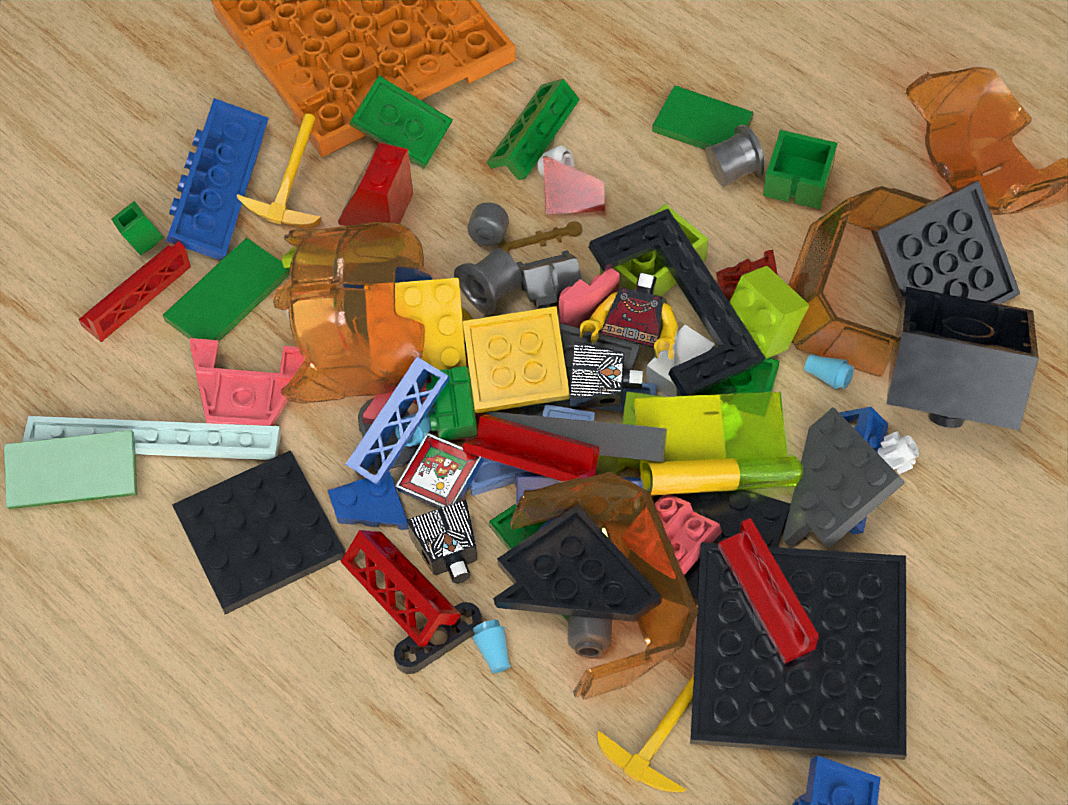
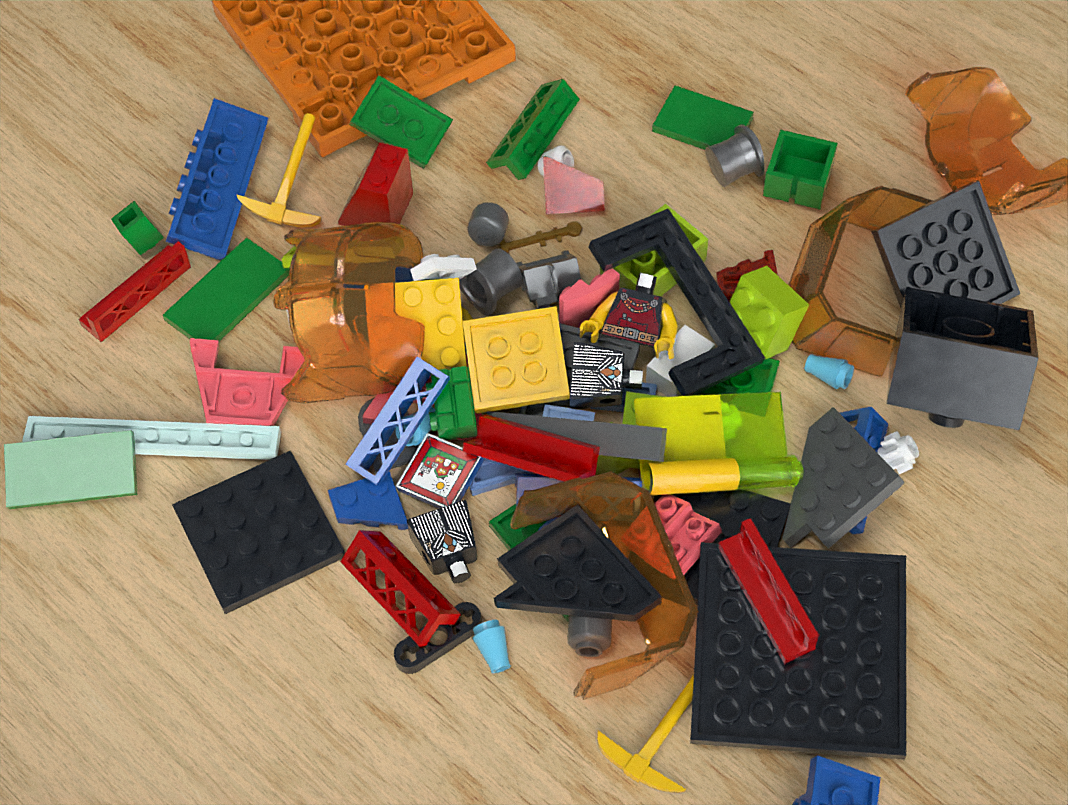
none -> white plate [410,254,477,281]

